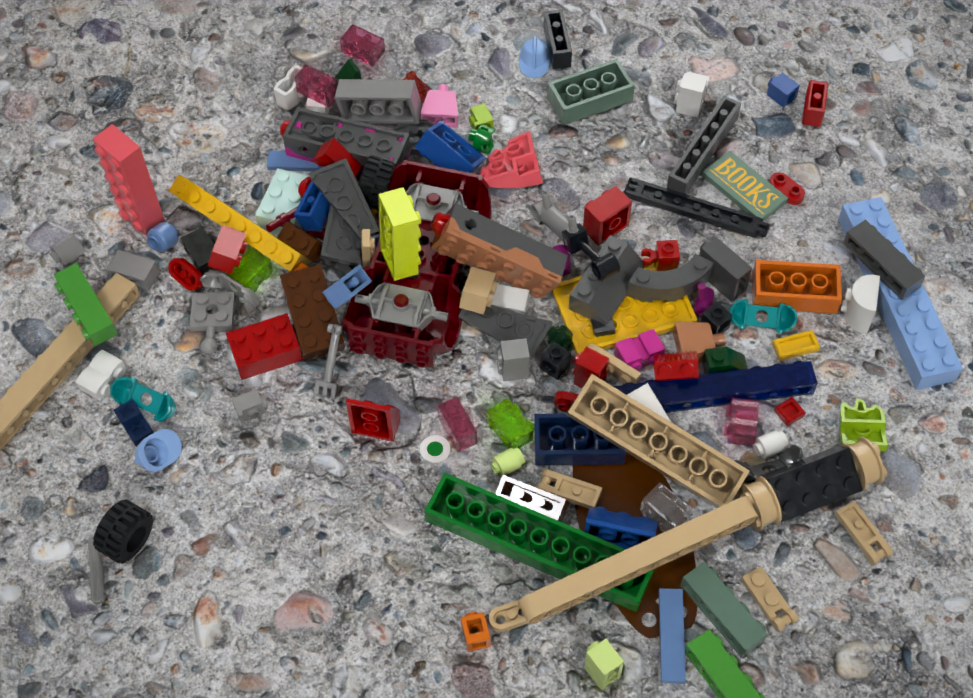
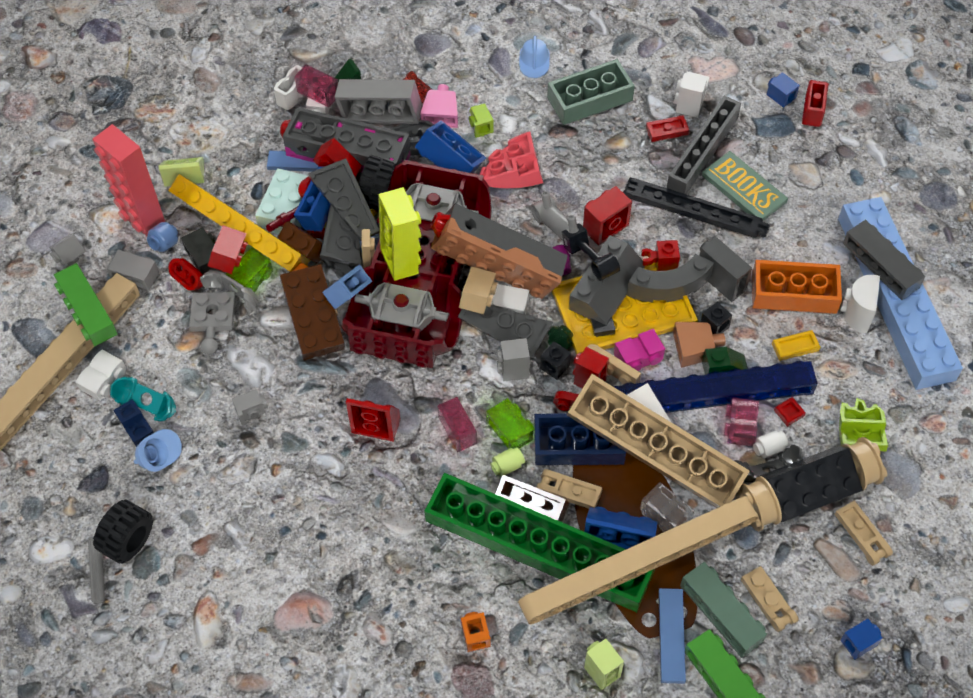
red brick [226,313,303,380] -> none
light grey hinge [314,324,343,399] -> none
clear pink brick [340,24,385,66] -> none
white sticker [420,435,450,463] -> none
green piece [468,124,496,154] -> none
tan plate [489,599,528,632] -> none
black brick [543,9,572,69] -> none
red brick [653,351,699,381] -> none
magenta piece [693,283,714,317] -> none
teal piece [729,299,798,333] -> none
red plate [769,172,805,205] -> none
none -> yellowish green slope [159,157,204,187]
none -> red plate [646,115,689,142]
none -> blue brick [840,619,883,660]

